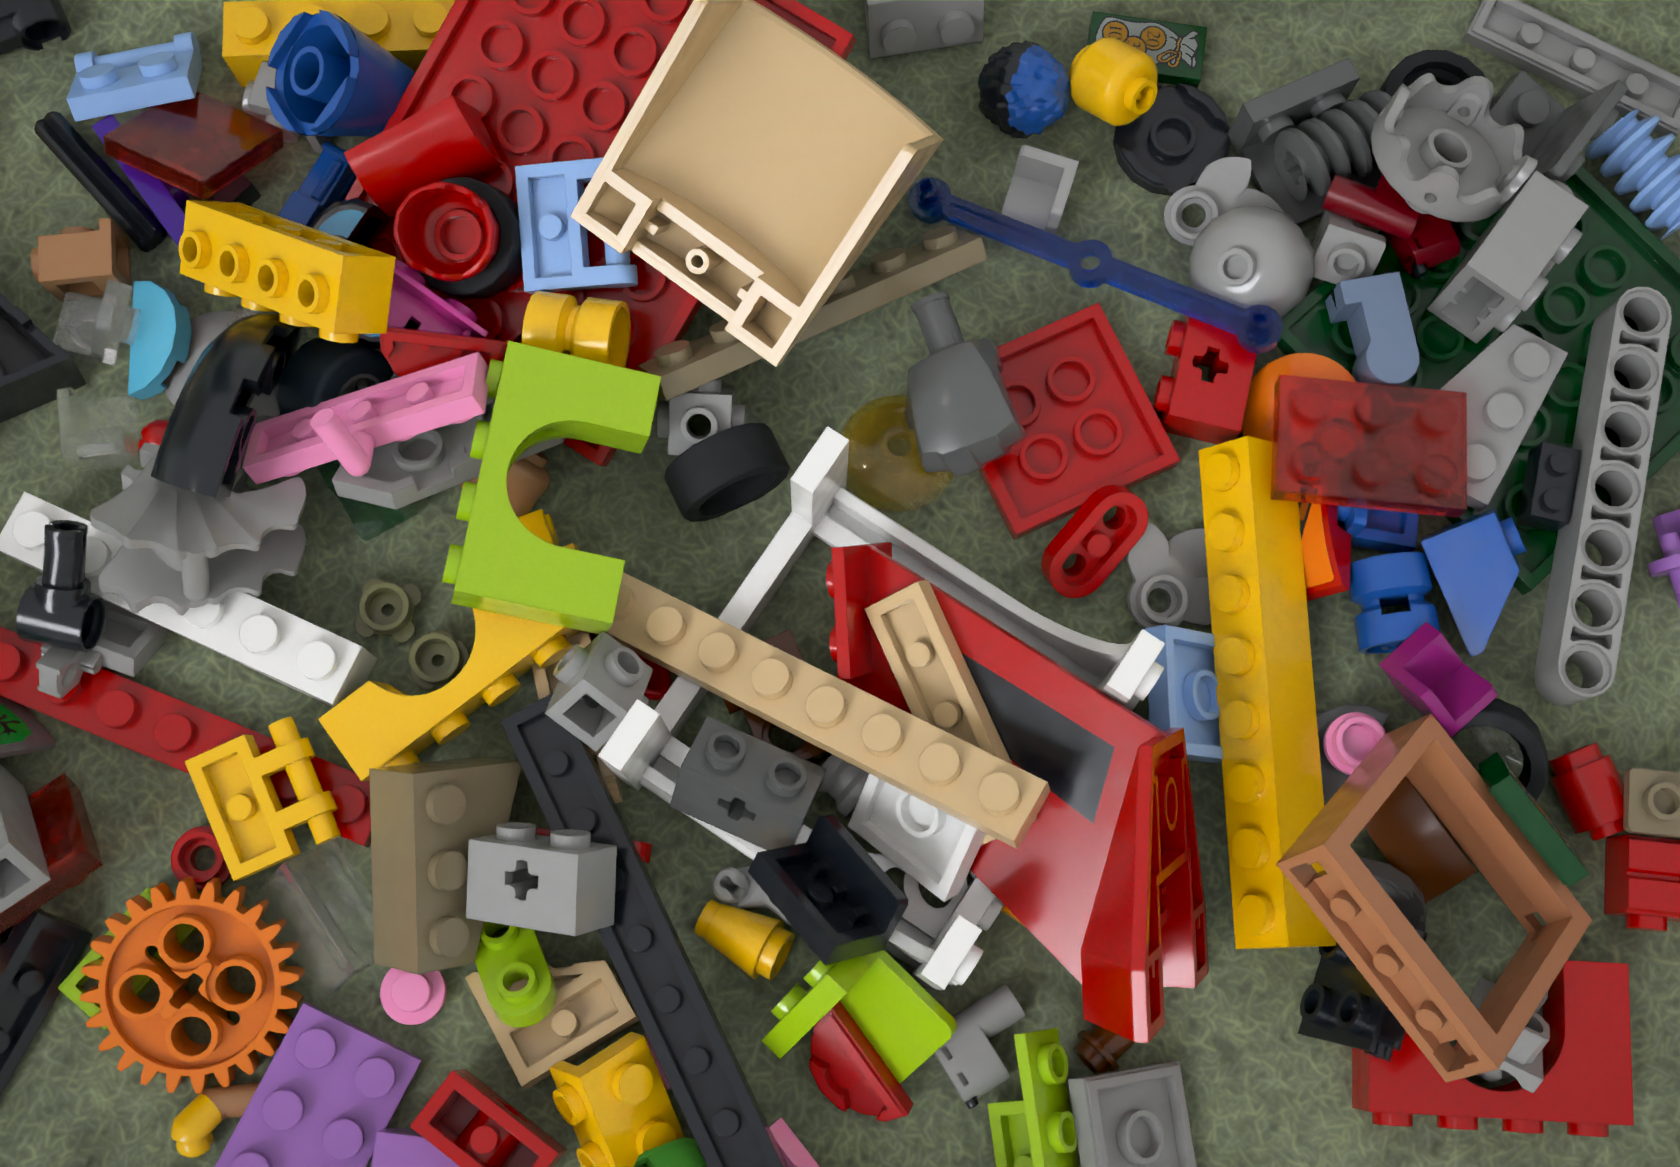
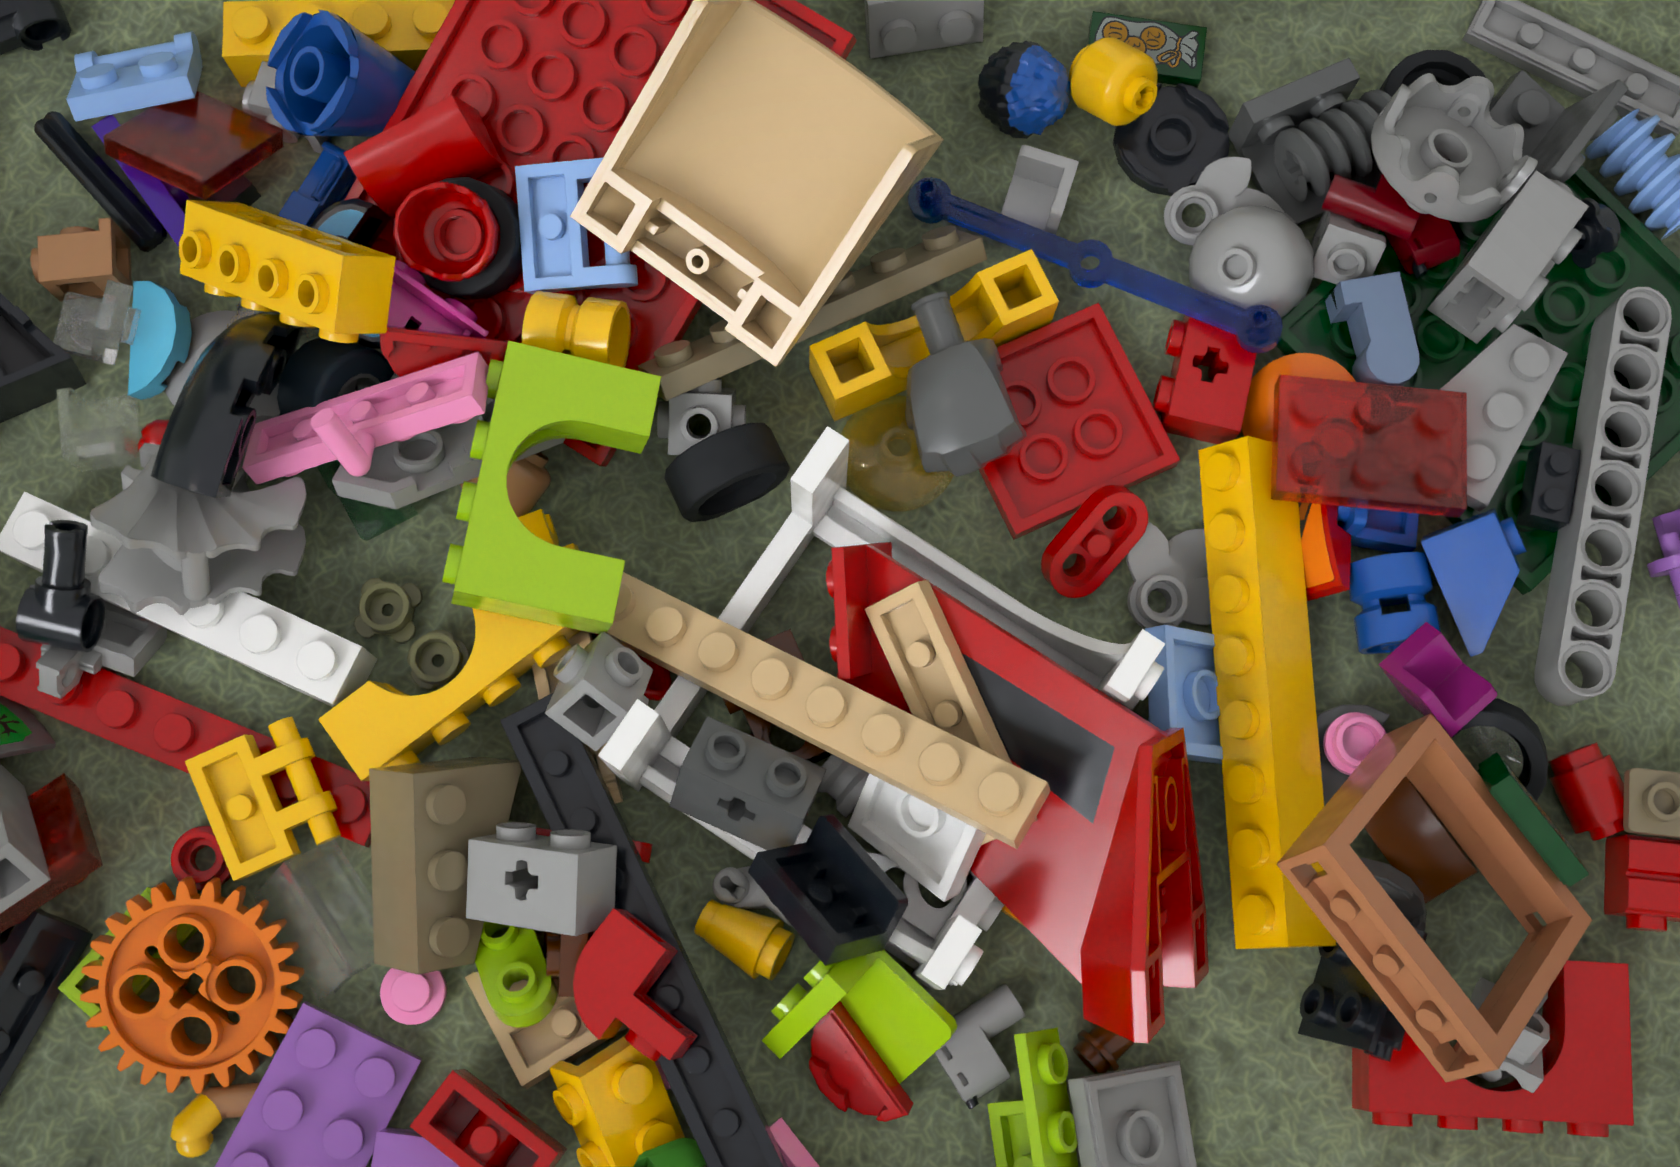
none -> reddish brown plate [544,931,593,997]
none -> red brick [573,908,698,1062]
none -> yellow arch [809,249,1059,422]
none -> black plate [1570,198,1621,269]

